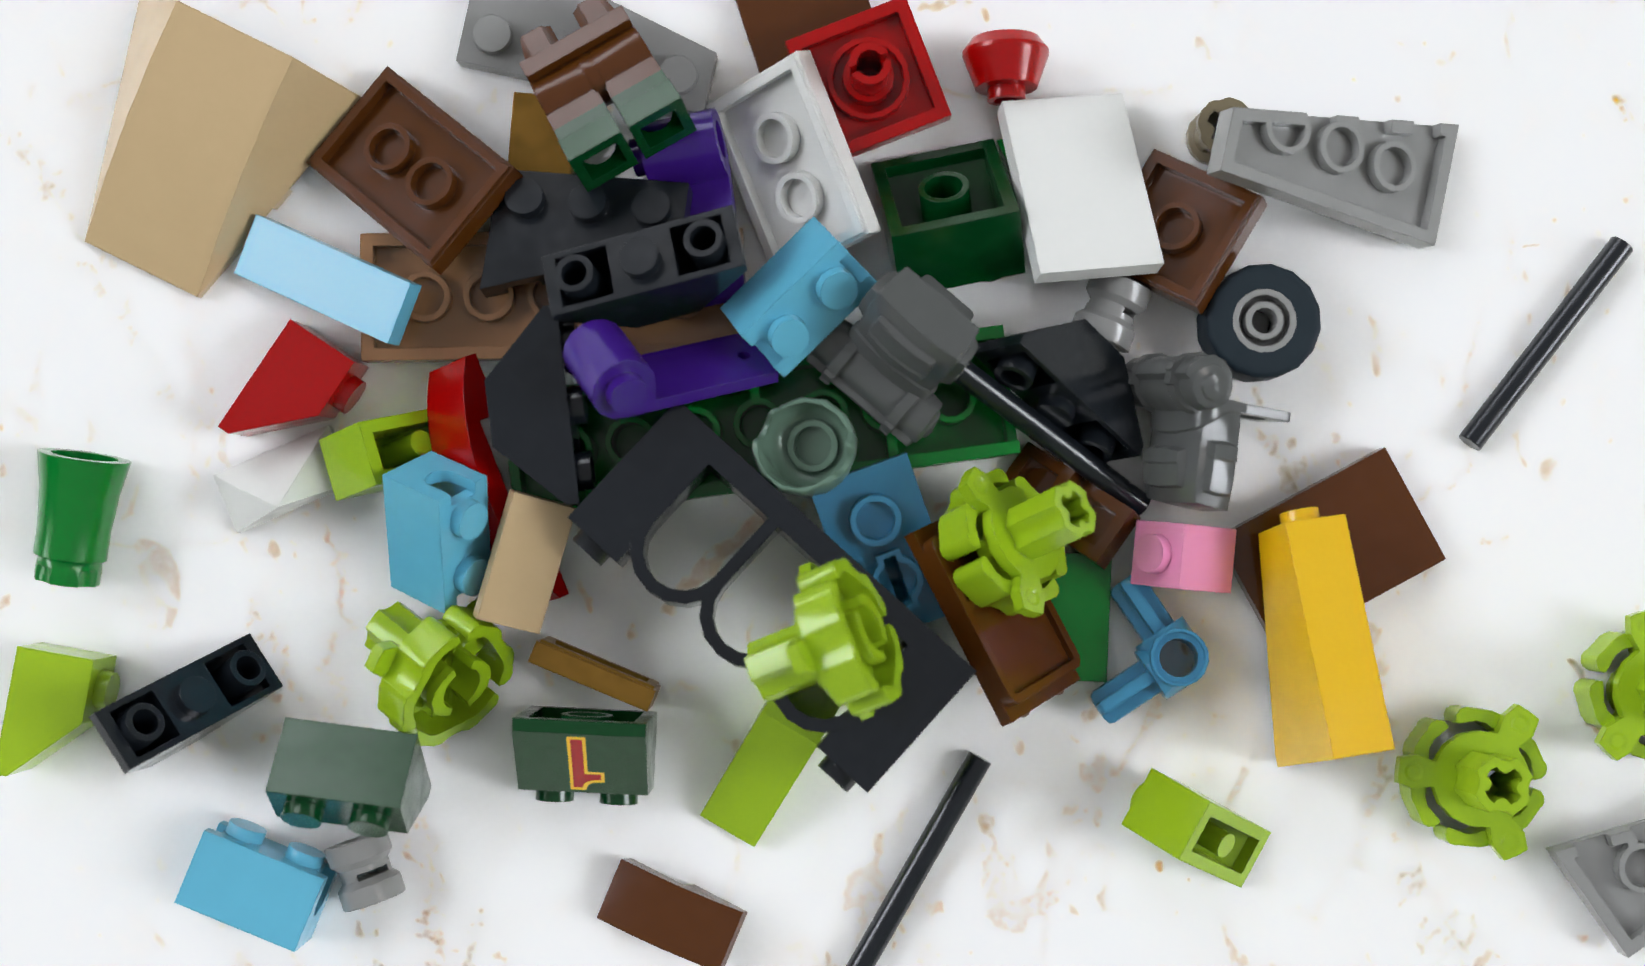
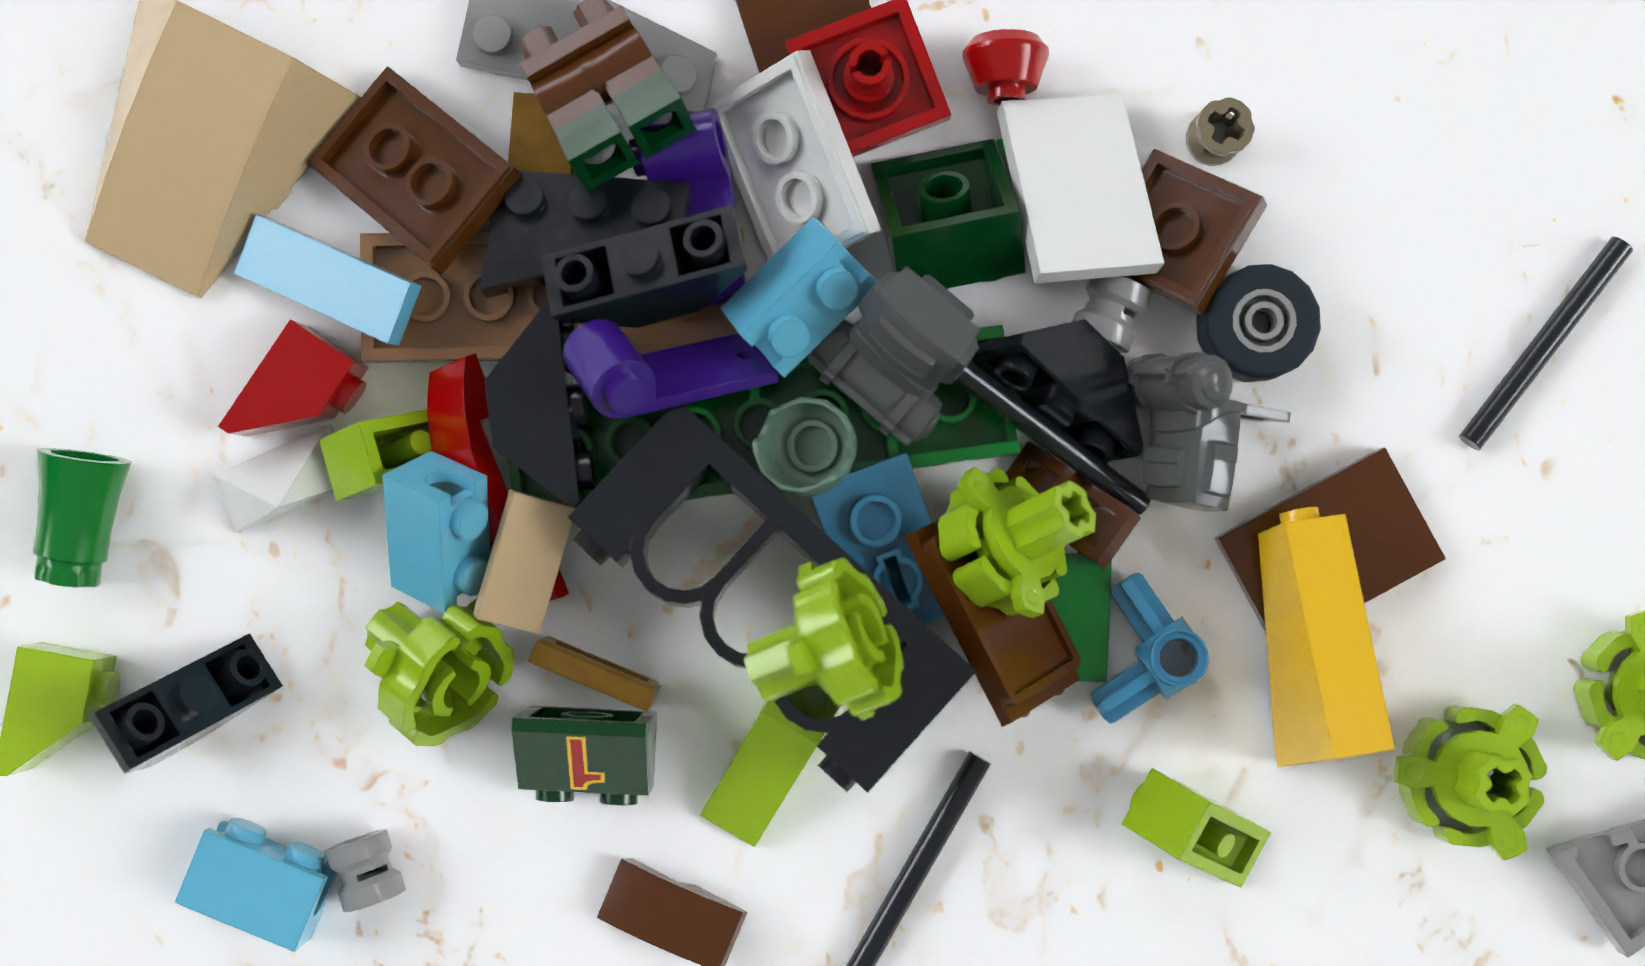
slope [265,717,431,837] -> none
bright pink brick [1130,520,1237,594] -> none
light grey wing [1206,107,1459,249] -> none

